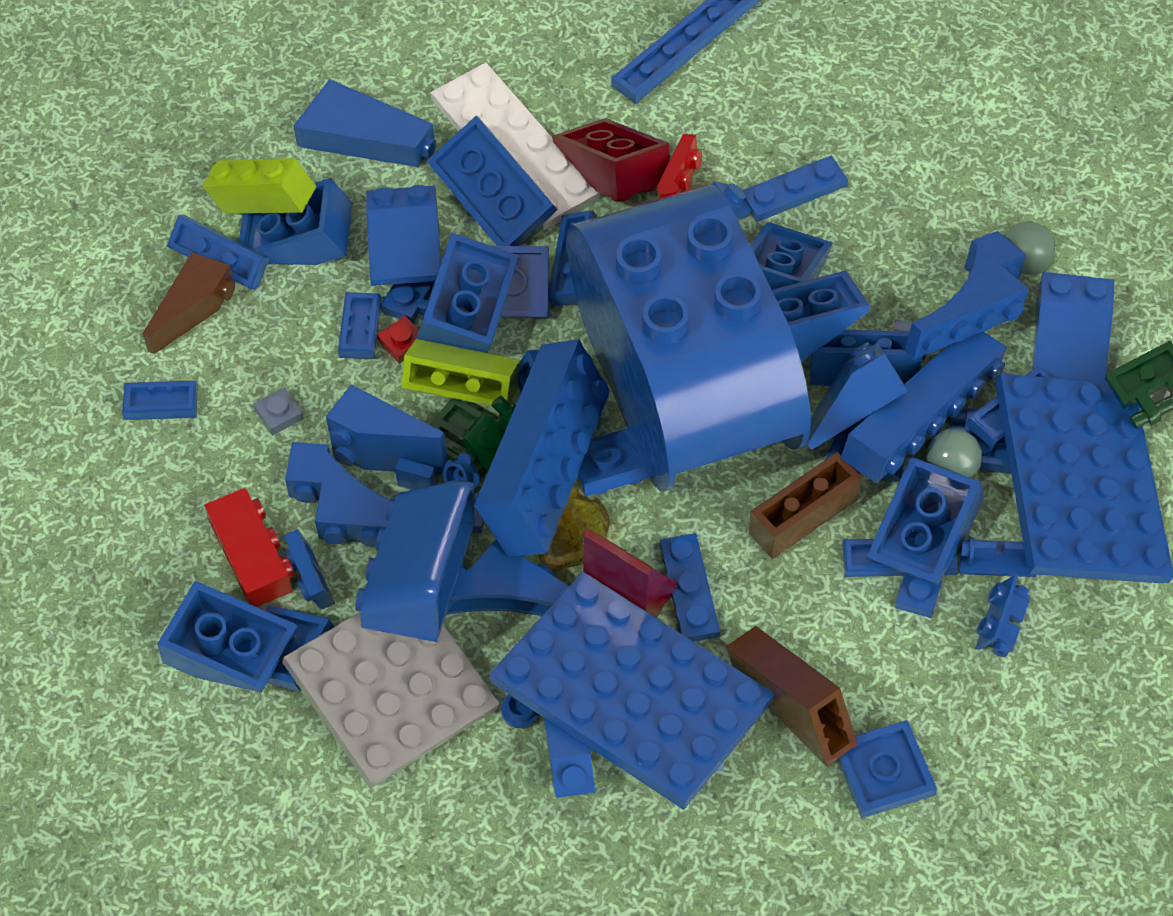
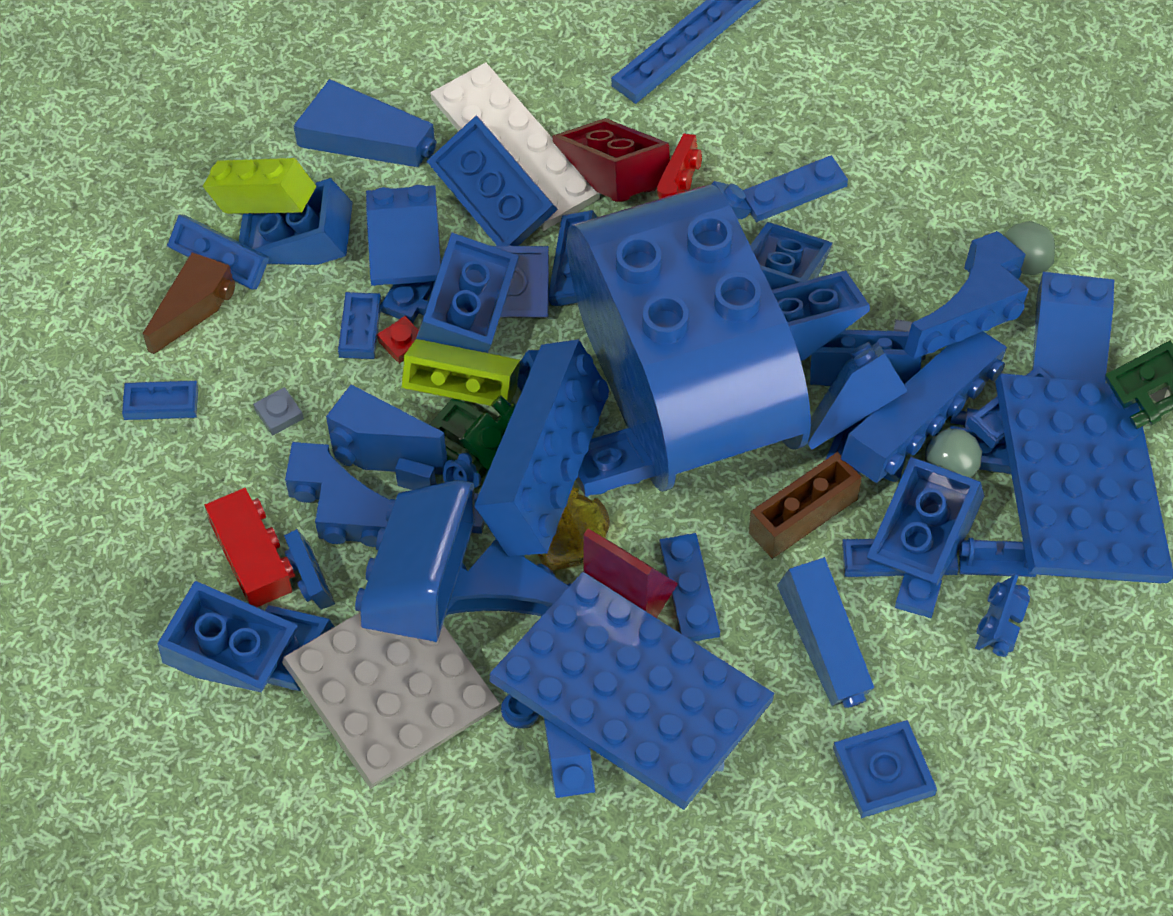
reddish brown slope [726,626,858,766] -> none
none -> blue slope [777,557,874,709]

